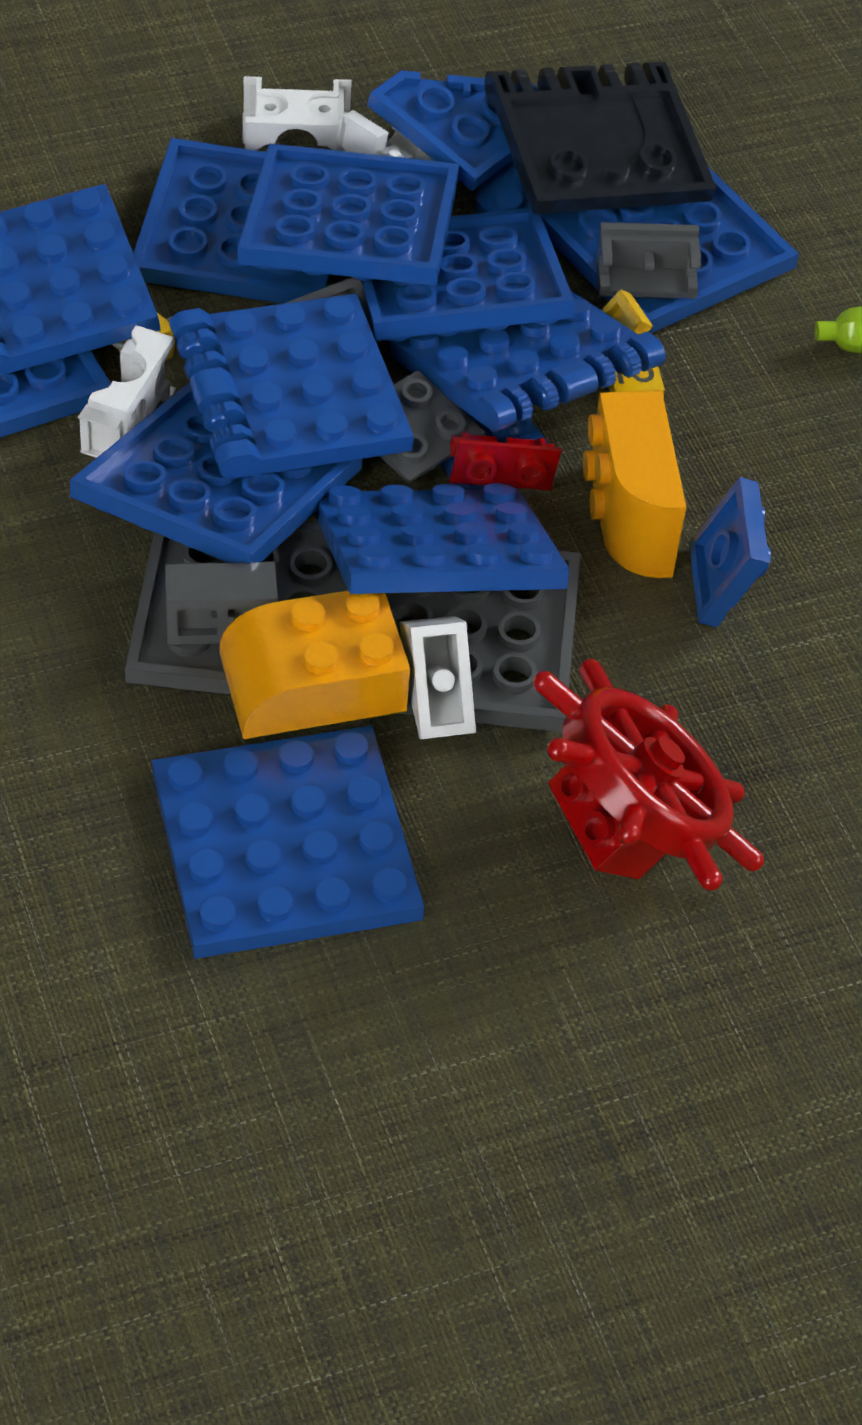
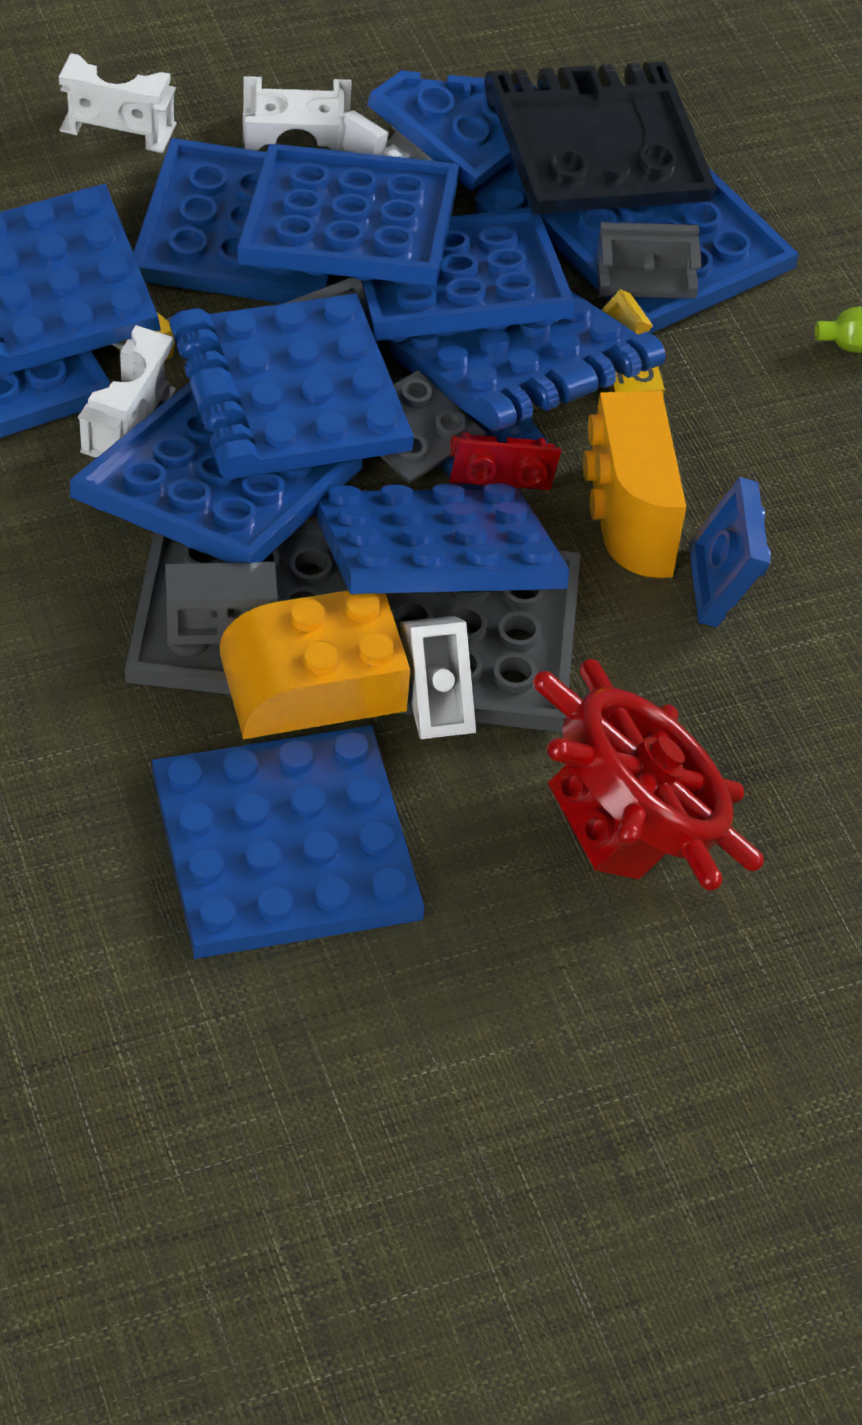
none -> white piece [59,53,176,153]

